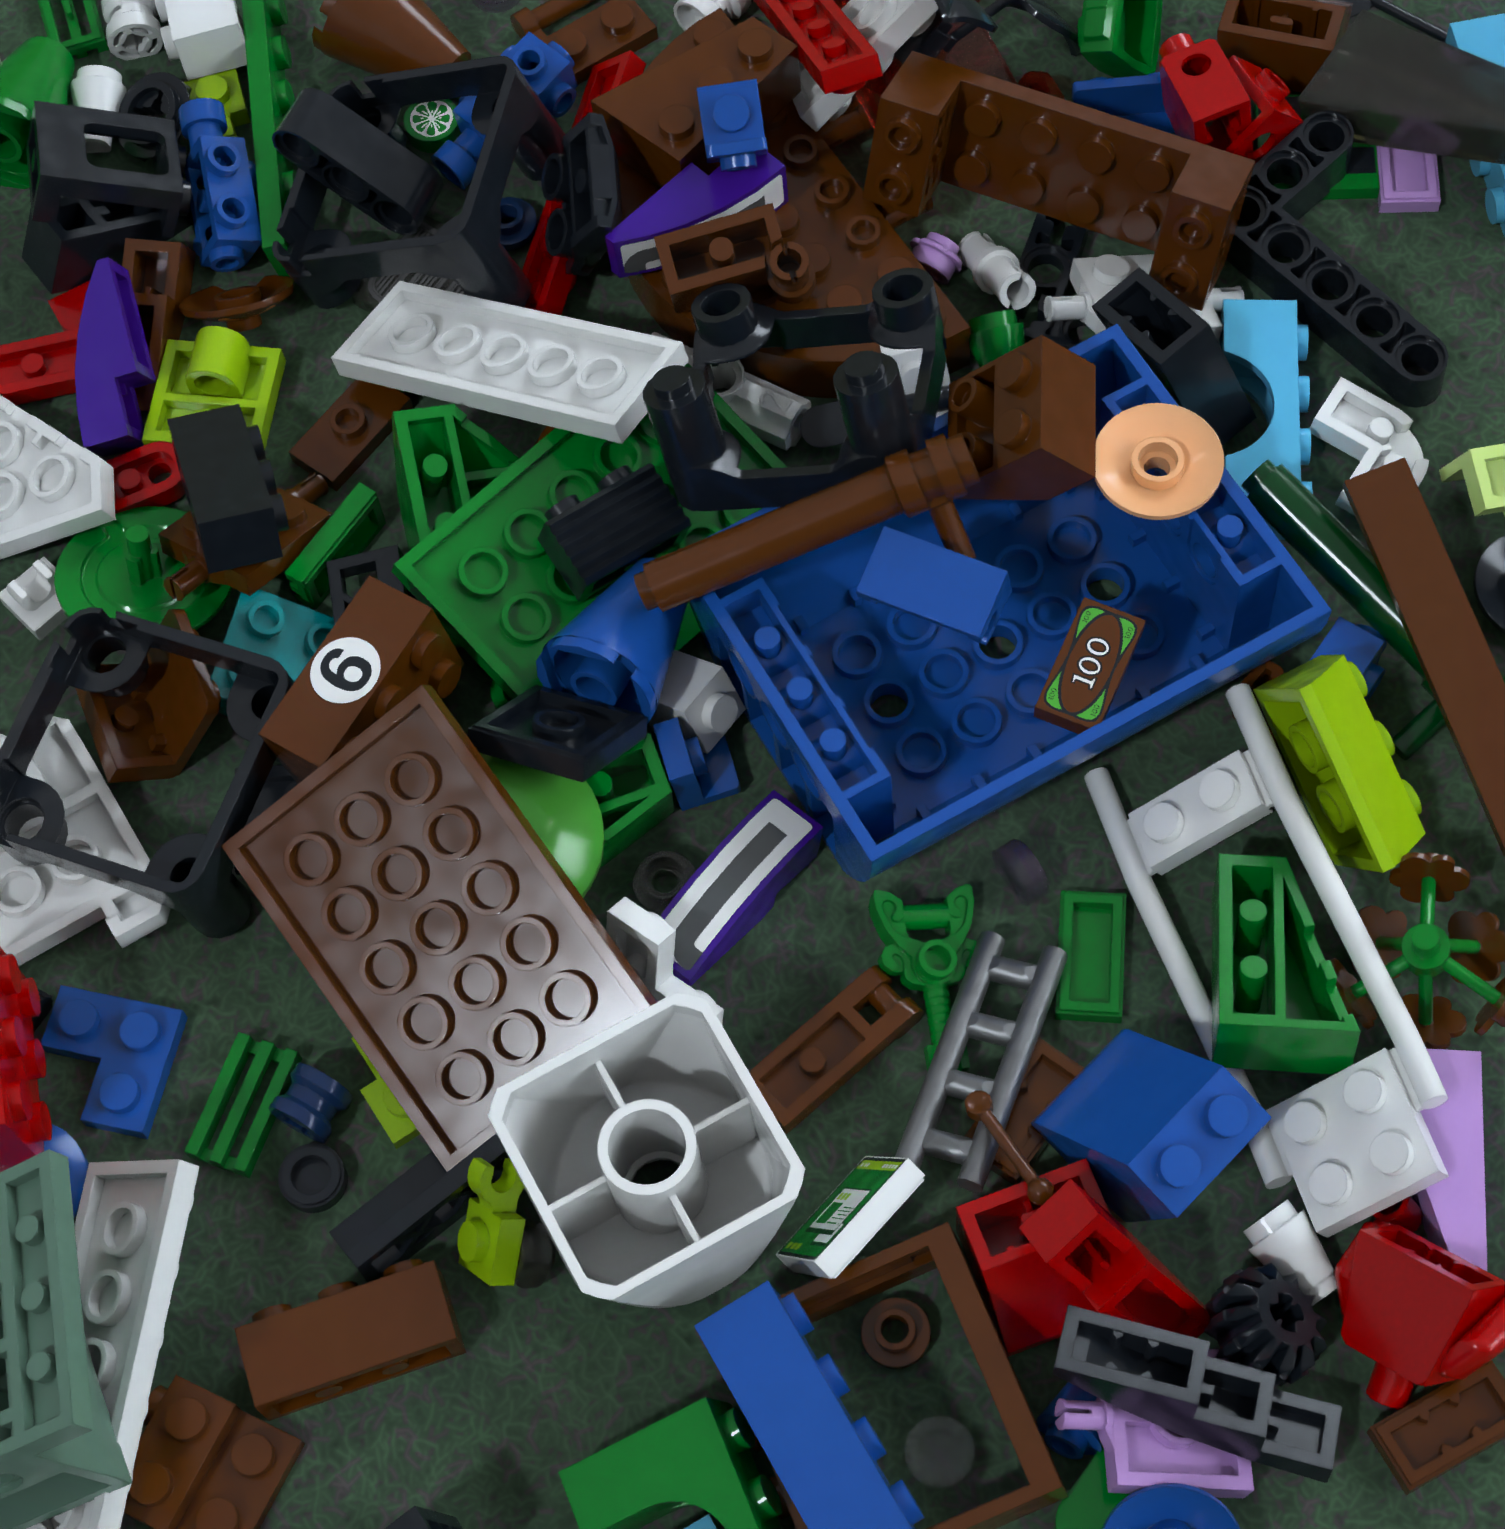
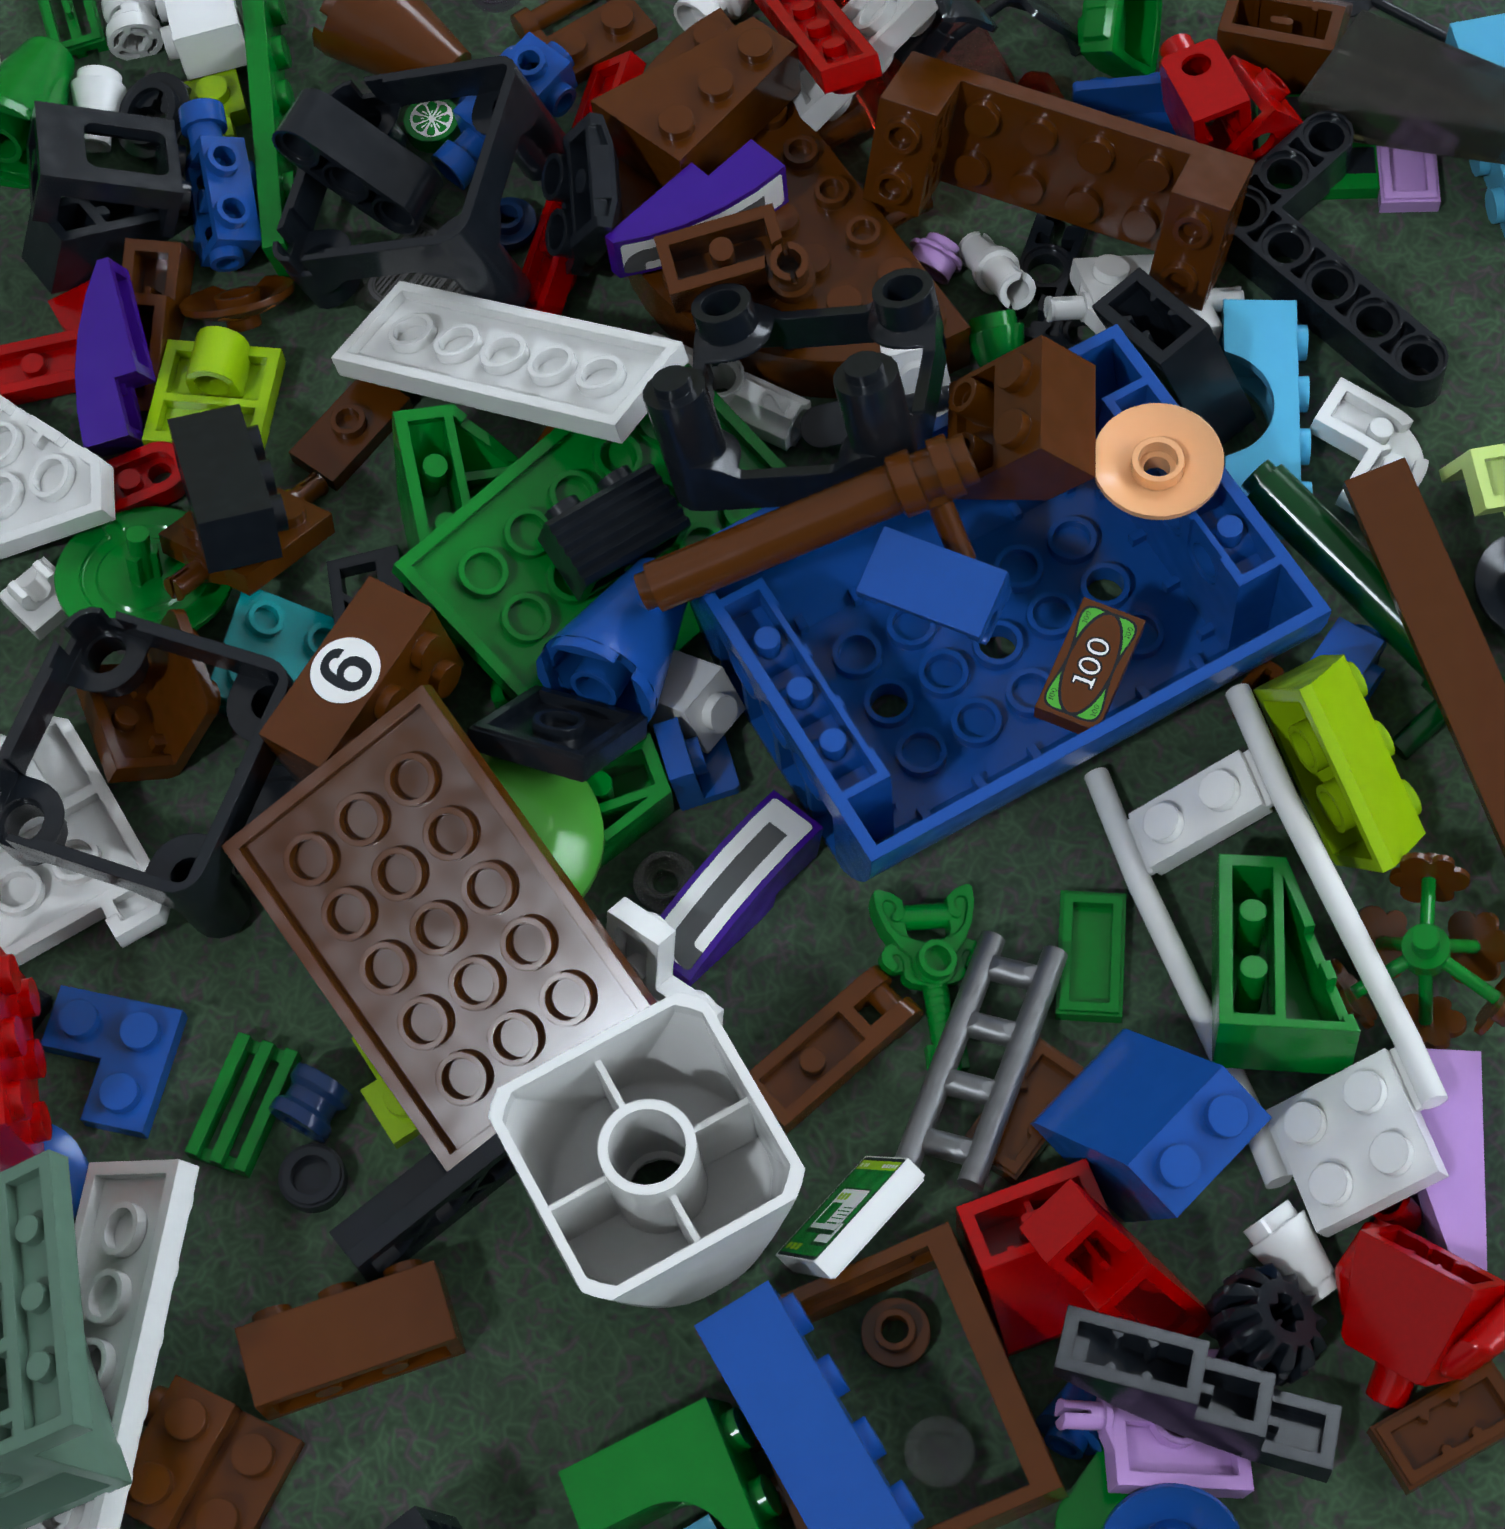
green tile [285,482,386,609] -> none
lime plate [458,1158,526,1286] -> none
clear smoke plate [515,1219,556,1289] -> none
blue bracket [696,79,768,172] -> none
reddish brown hinge [965,1091,1055,1206] -> none
tile [992,838,1049,906] -> none

